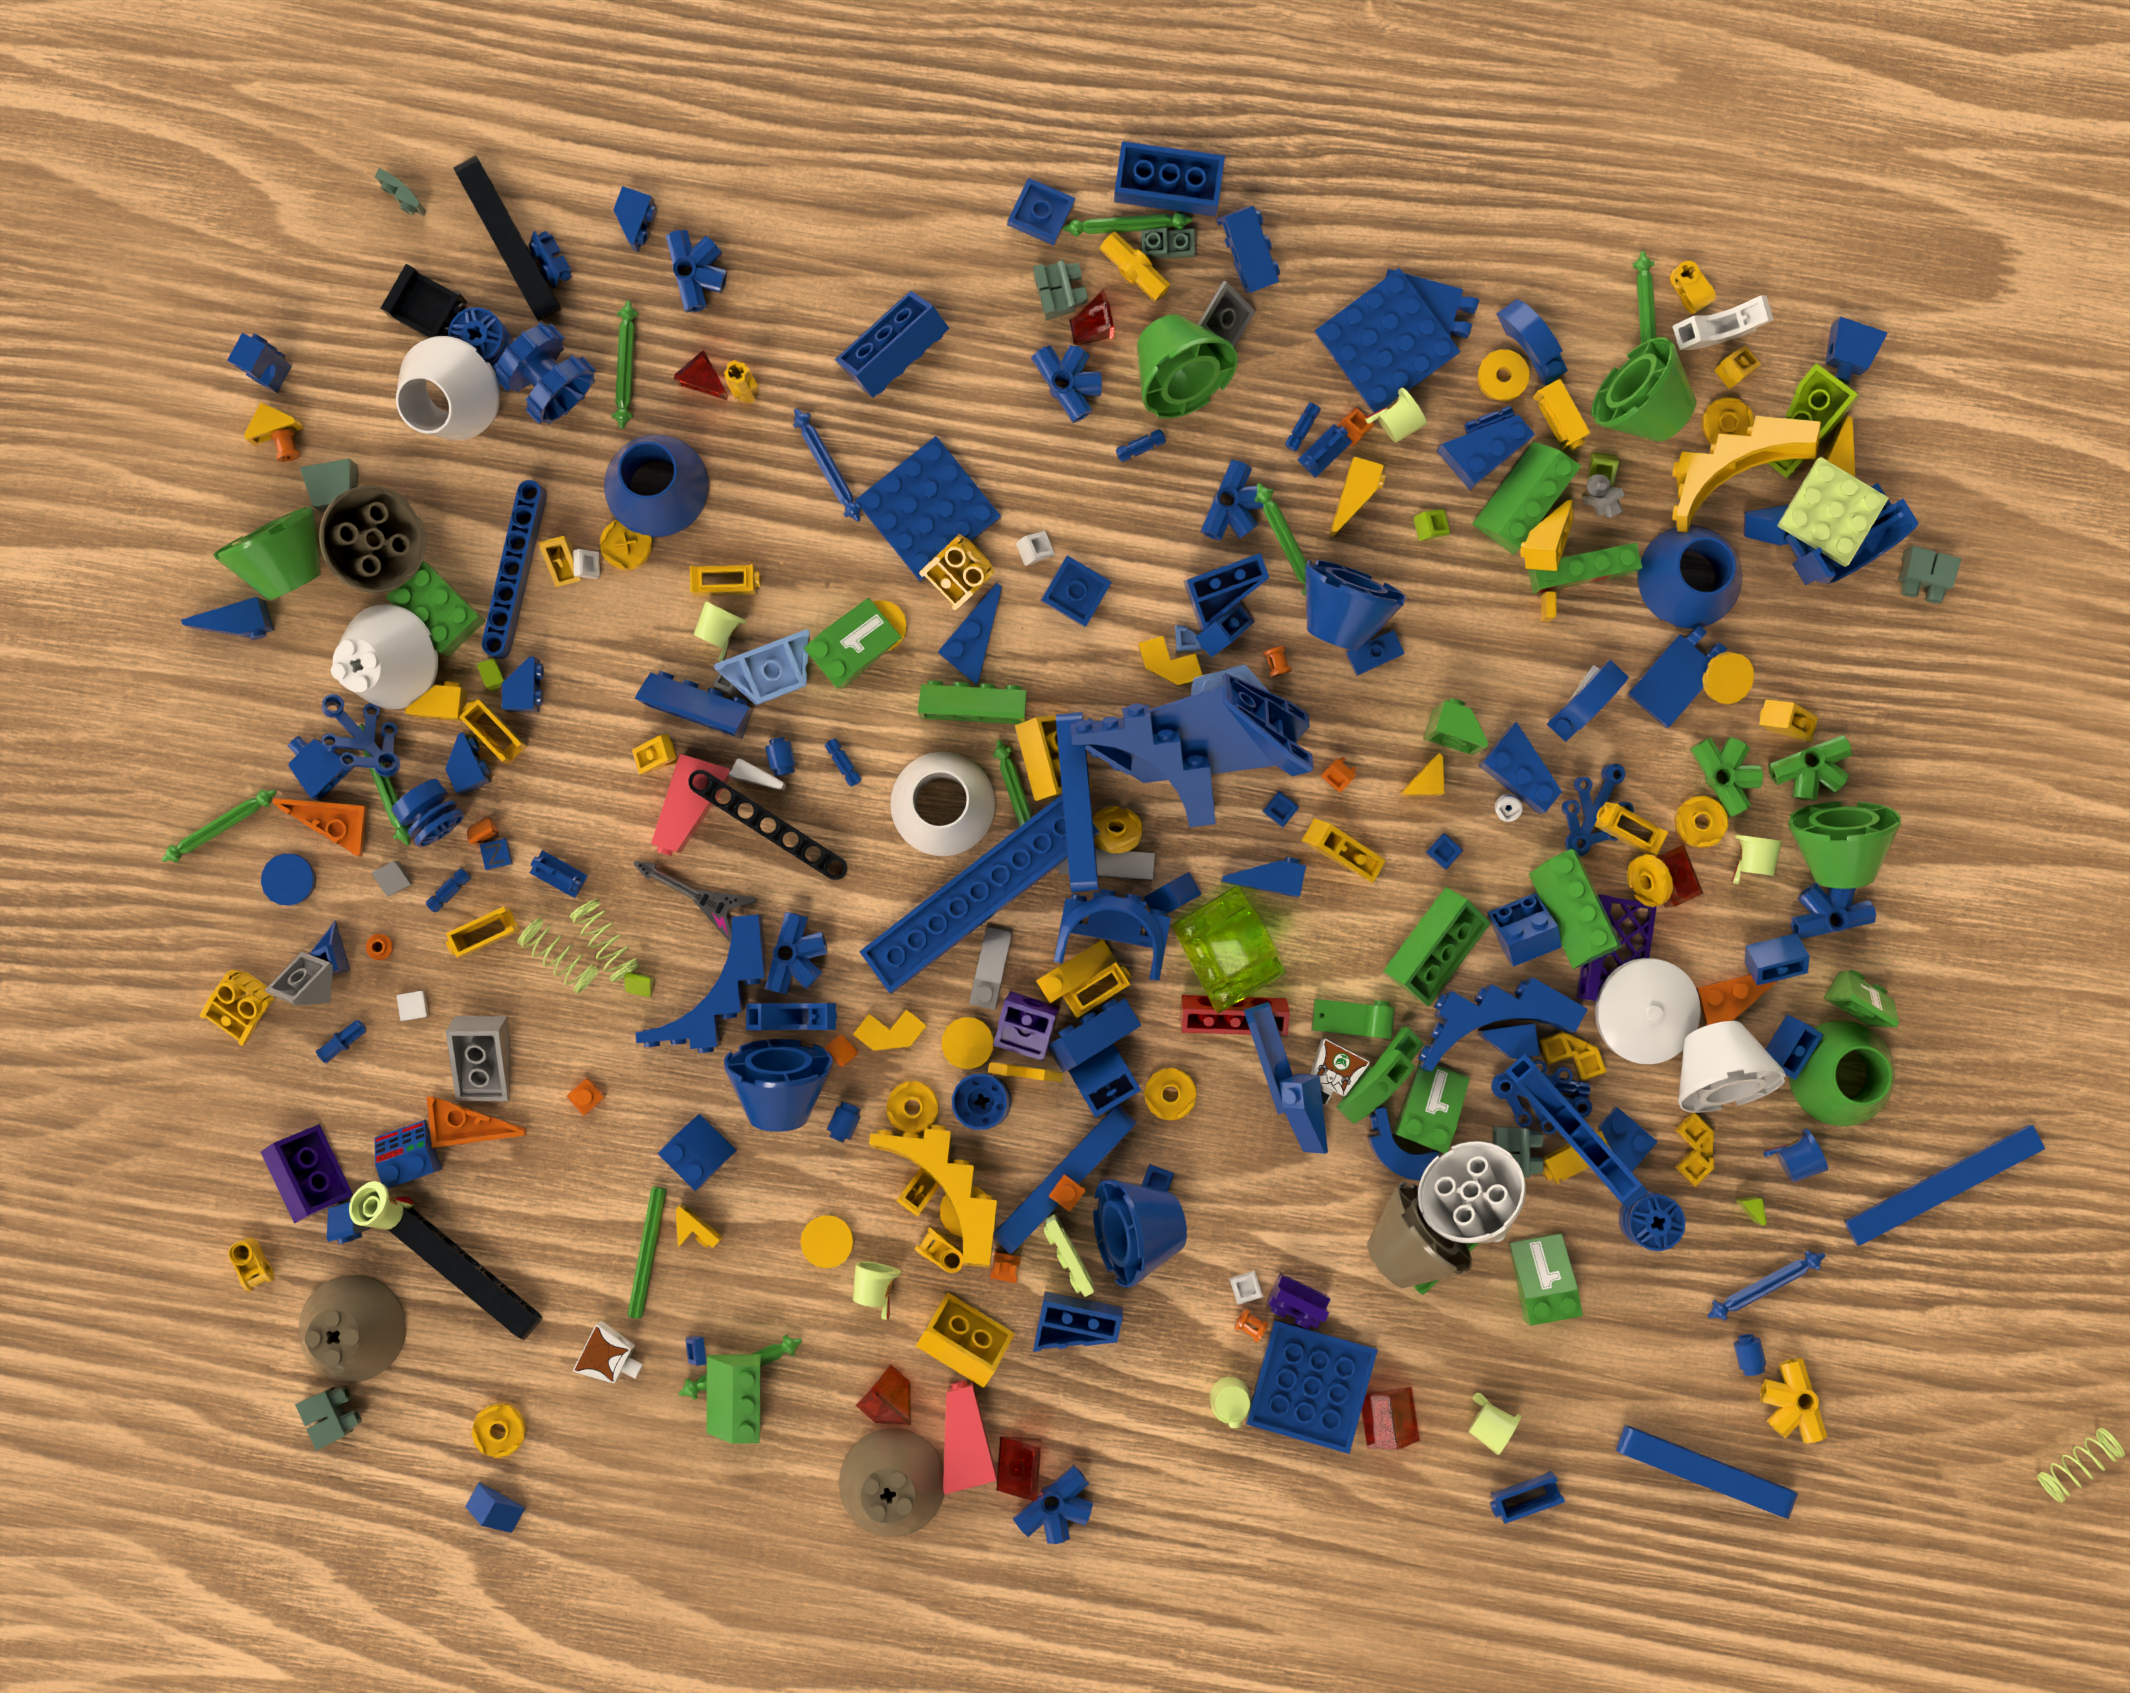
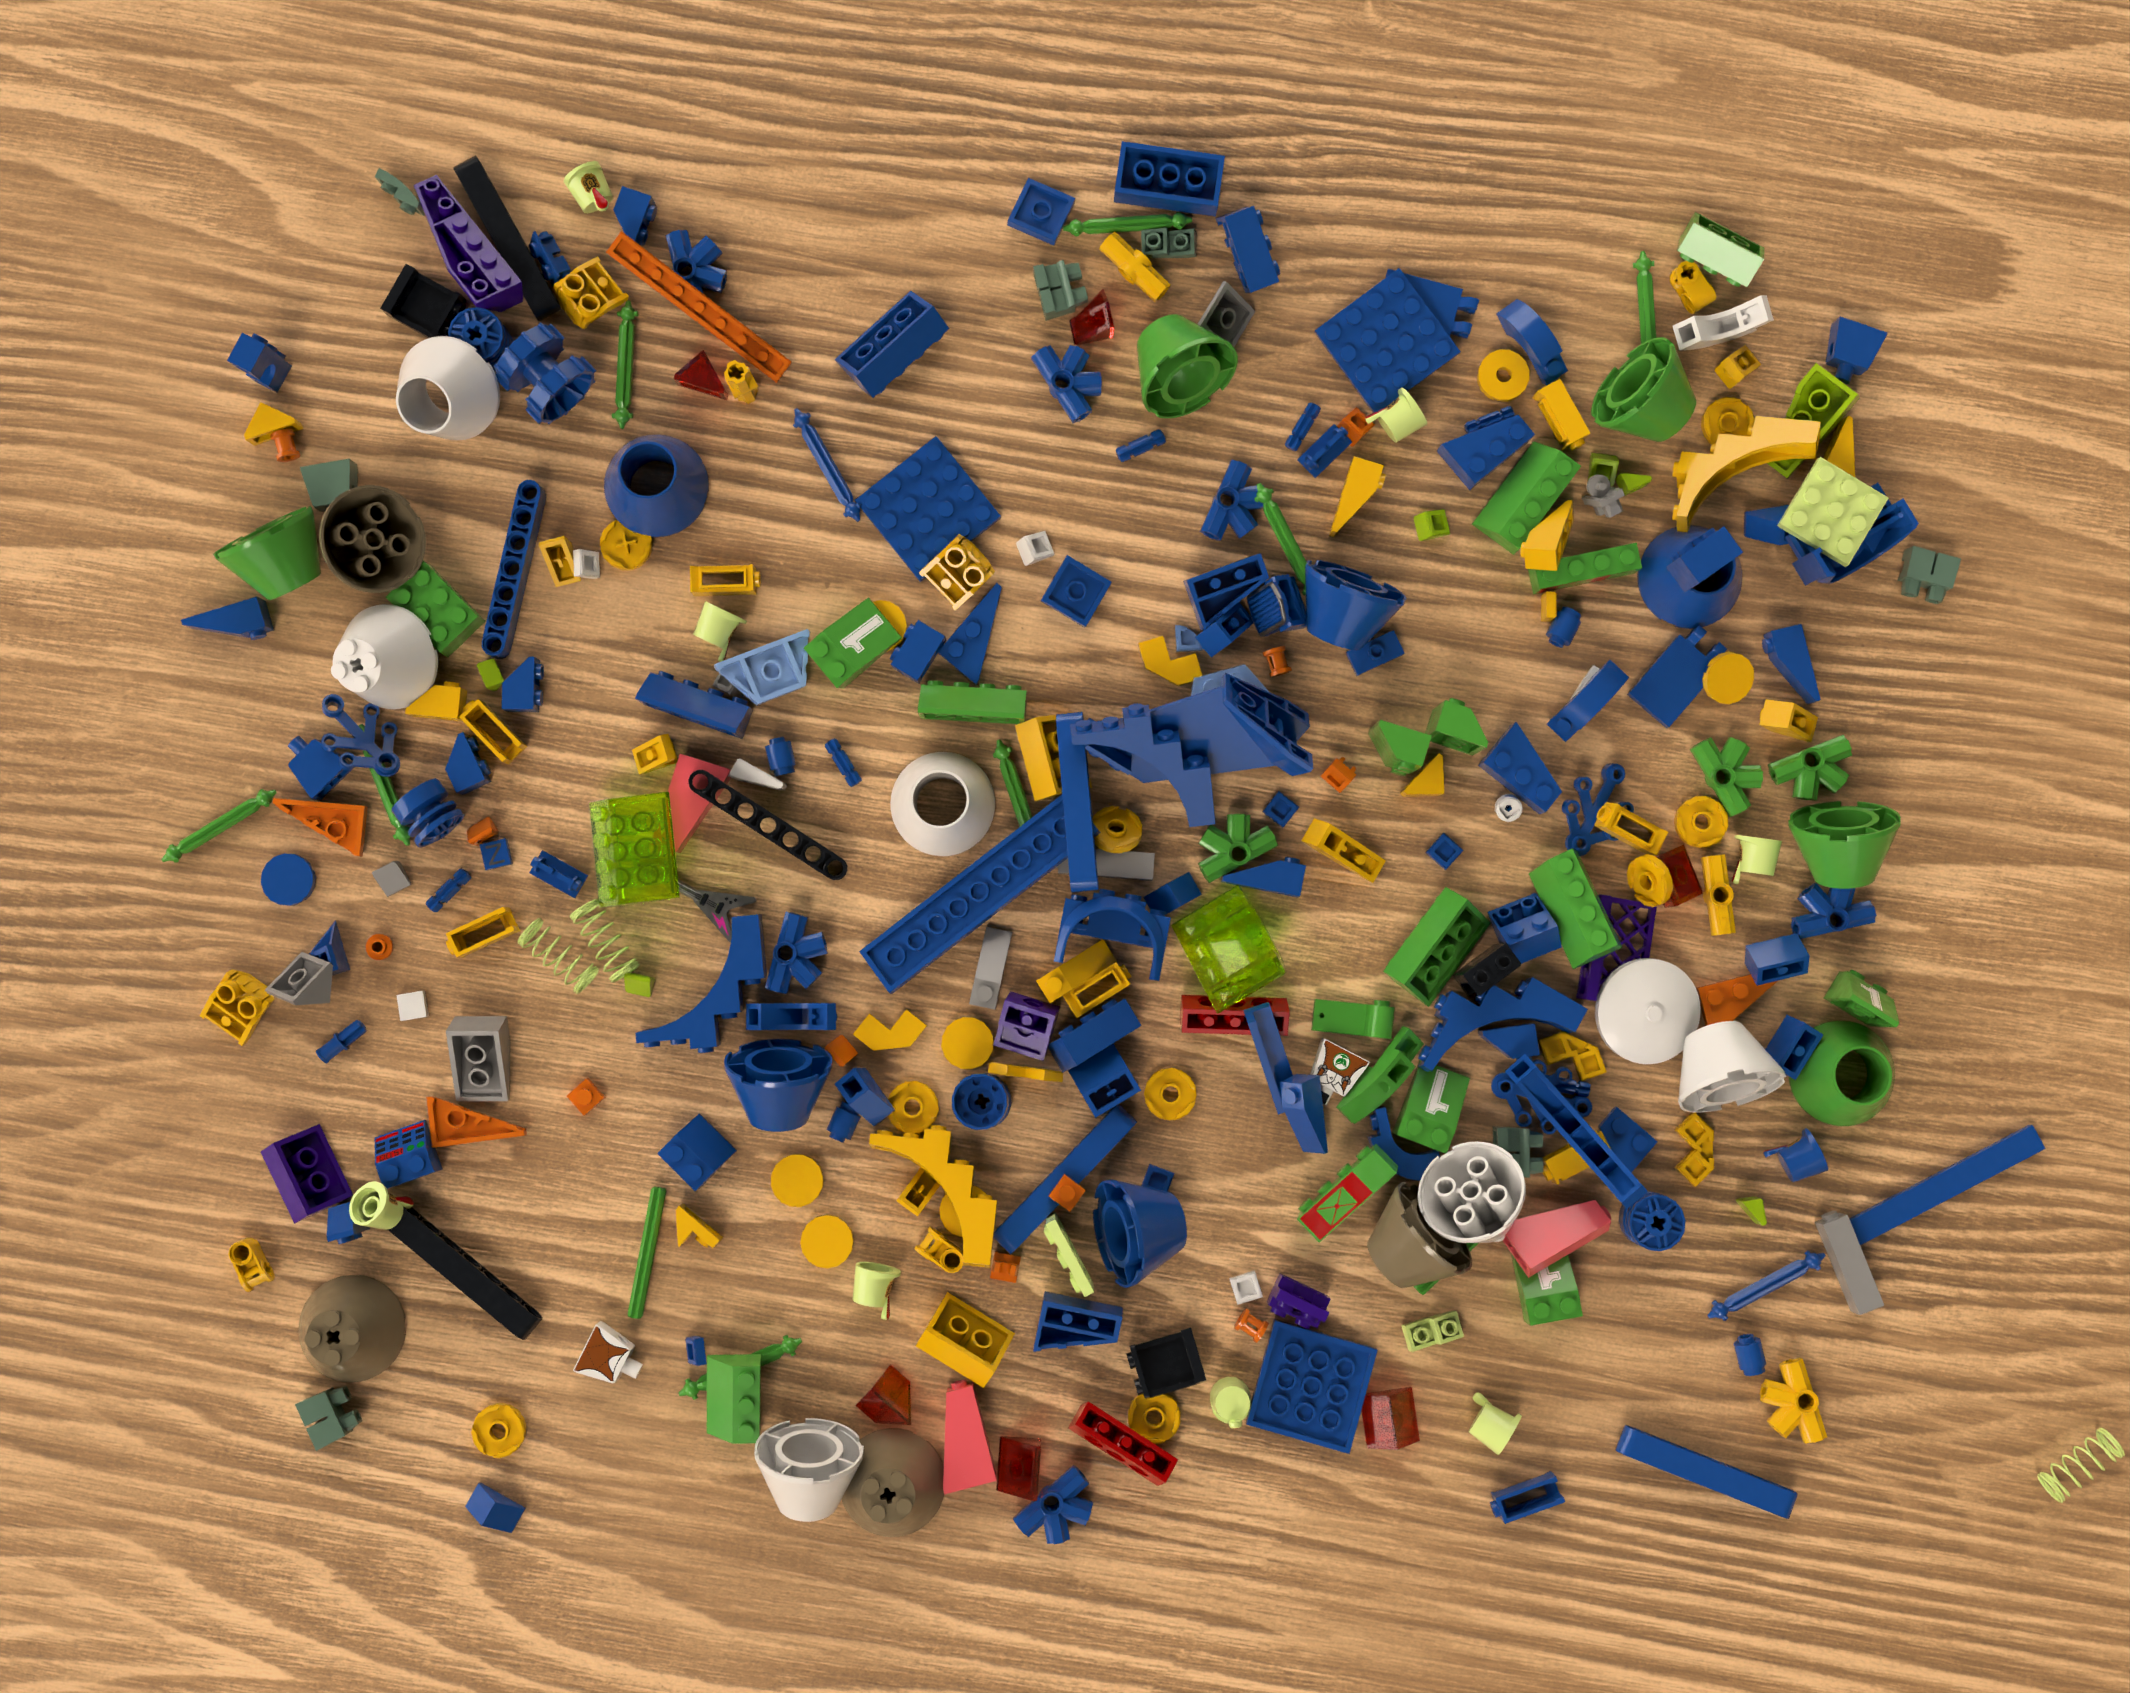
none -> dark purple wedge [414,175,523,312]
none -> yellow slope [553,256,629,329]
none -> yellowish green hat [564,161,613,214]
none -> clear neon green slope [589,792,680,908]
none -> orange tile [606,231,792,383]
none -> white cone [754,1418,864,1522]
none -> yellow tile [771,1154,824,1207]
none -> blue slope [835,1068,895,1126]
none -> blue brick [890,620,946,684]
none -> red brick [1068,1401,1179,1486]
none -> black panel [1126,1328,1207,1400]
none -> yellow tile [1128,1393,1180,1444]
none -> bright green piece [1198,814,1278,883]
none -> blue piece [1247,574,1307,637]
none -> bright green brick [1297,1144,1398,1243]
none -> bright green slope [1368,720,1432,776]
none -> yellowish green slope [1401,1311,1464,1352]
none -> black panel [1452,943,1521,996]
none -> coral slope [1502,1200,1611,1278]
none -> blue brick [1546,607,1581,648]
none -> lime slope [1615,473,1652,496]
none -> blue brick [1666,526,1743,593]
none -> brick [1677,212,1764,287]
none -> yellow piece [1701,854,1736,936]
none -> blue slope [1762,624,1821,704]
none -> light grey brick [1815,1211,1884,1315]

